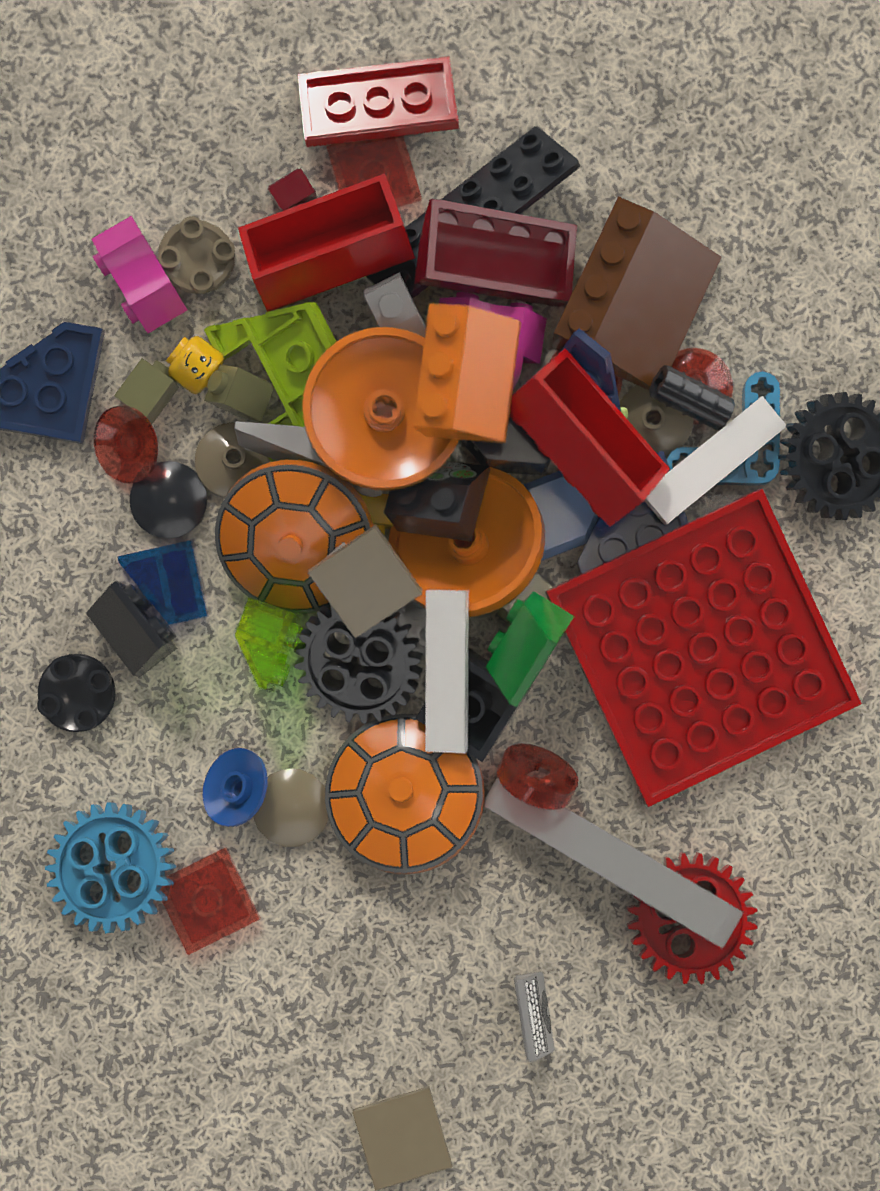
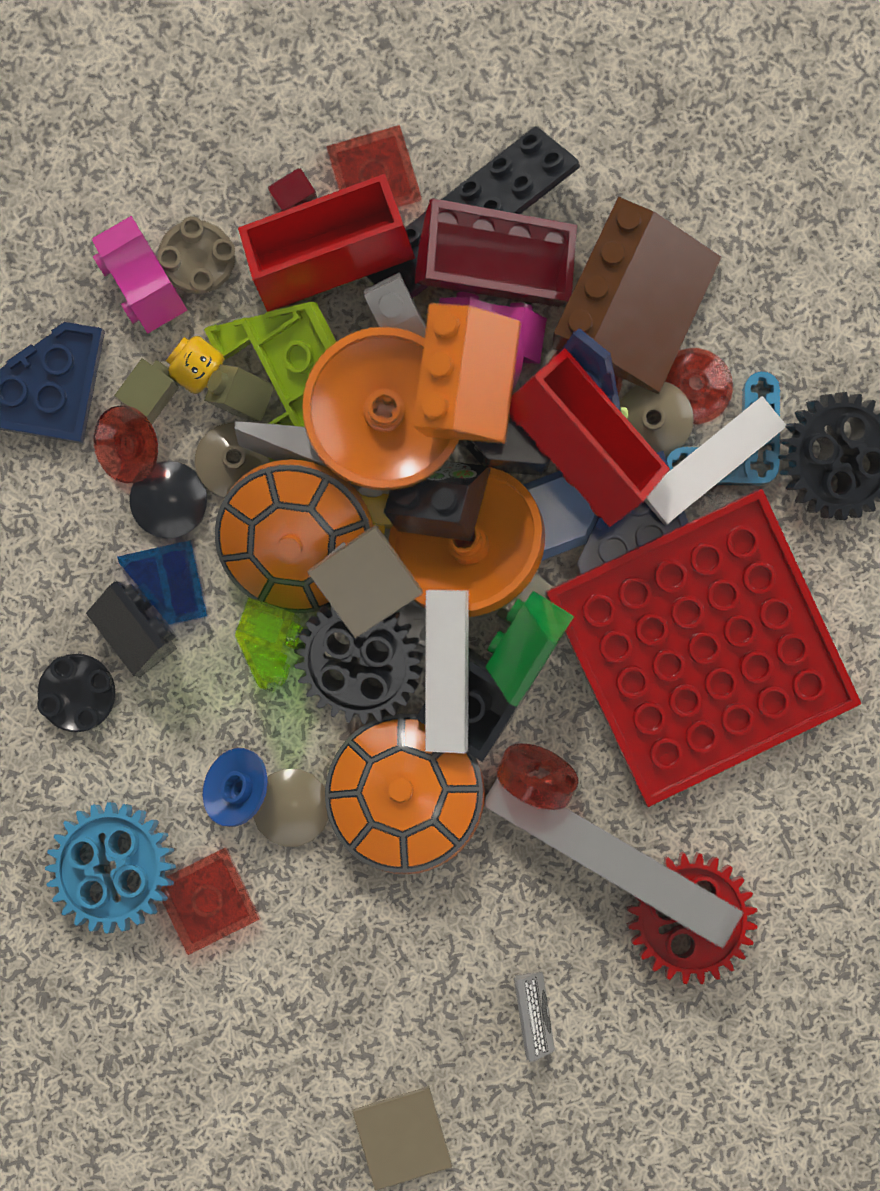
tile [298,56,459,147] -> none
black axle [649,365,735,430] -> none

